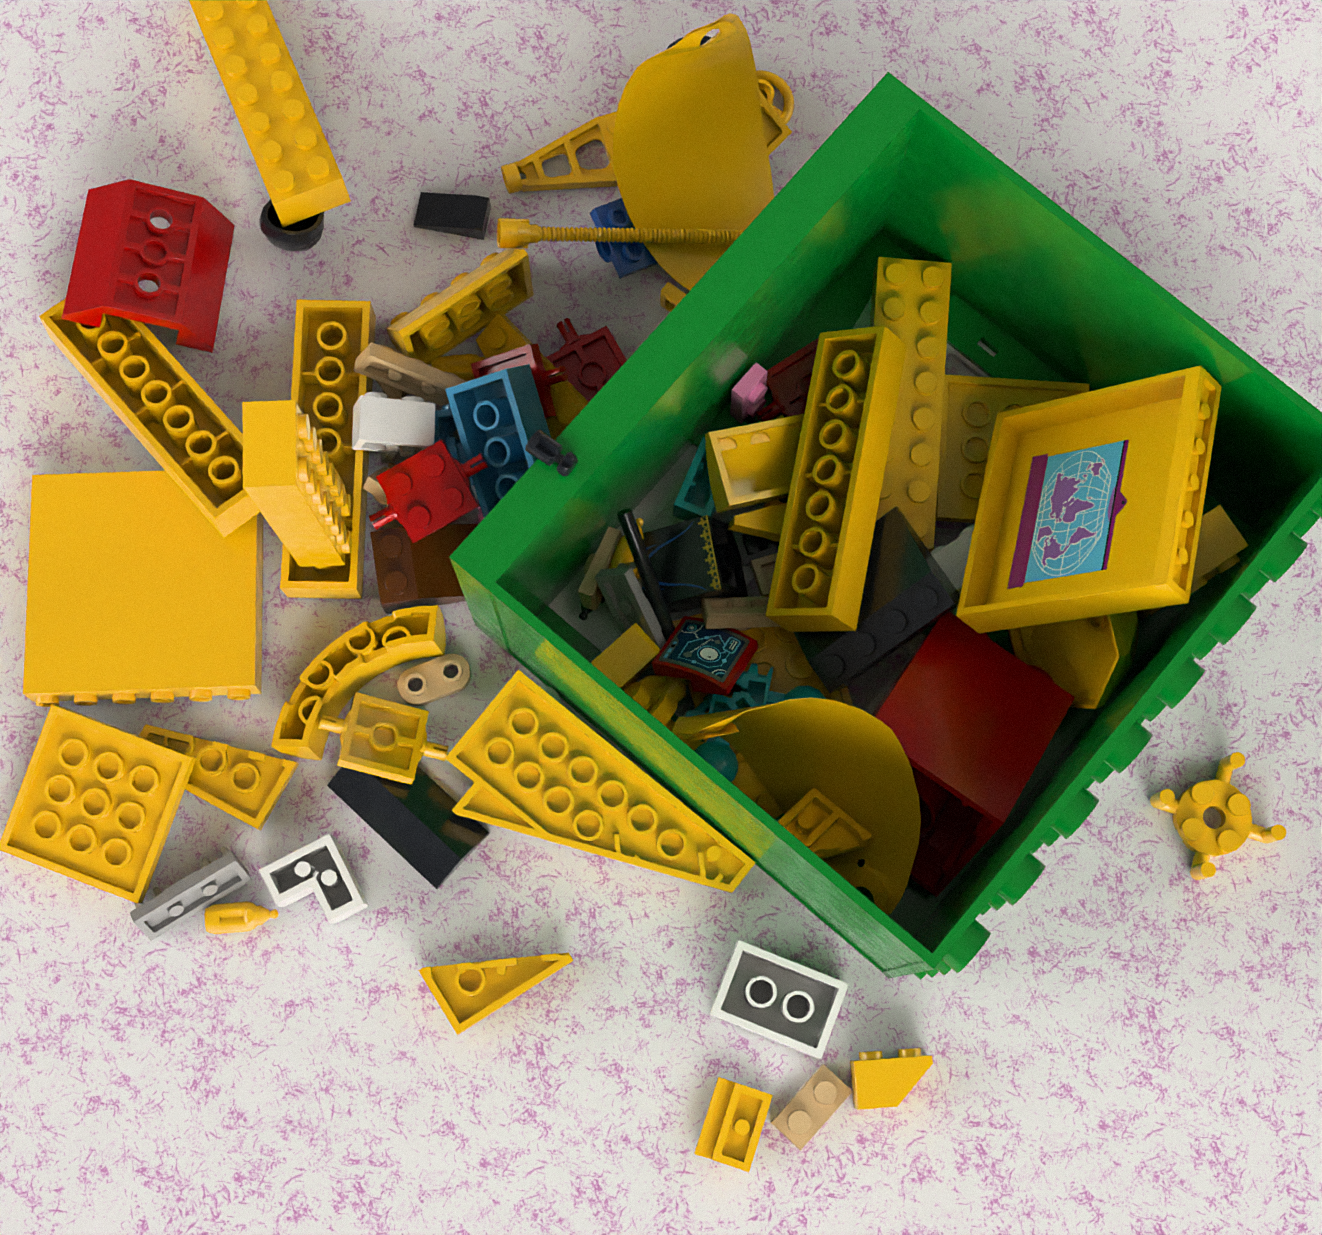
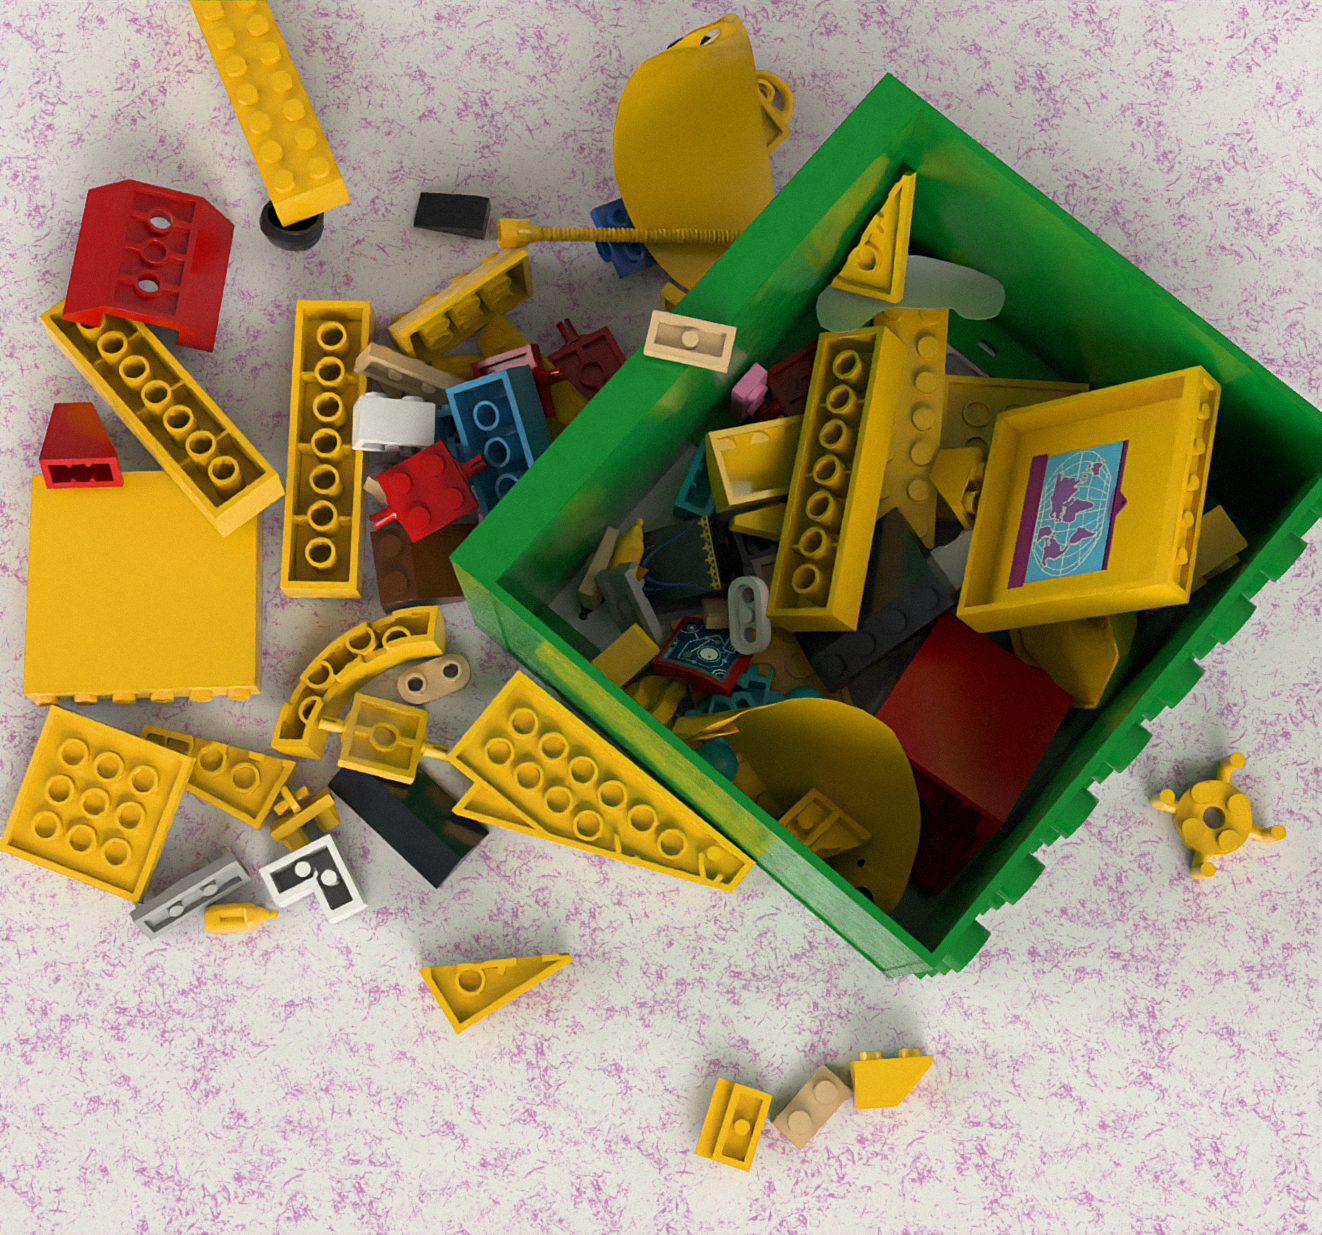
yellow brick [242,400,352,567] -> none
yellow plate [501,111,618,194] -> none
black piece [525,429,578,476] -> none
black bar [617,508,675,641] -> none
white brick [709,940,849,1059] -> none
none -> red slope [39,402,124,489]
none -> yellow hips [269,785,341,852]
none -> tan plate [644,309,737,373]
none -> white plate [728,576,771,655]
none -> sticker [816,255,1005,332]
none -> yellow wing [831,170,917,304]
none -> yellow slope [929,446,988,530]

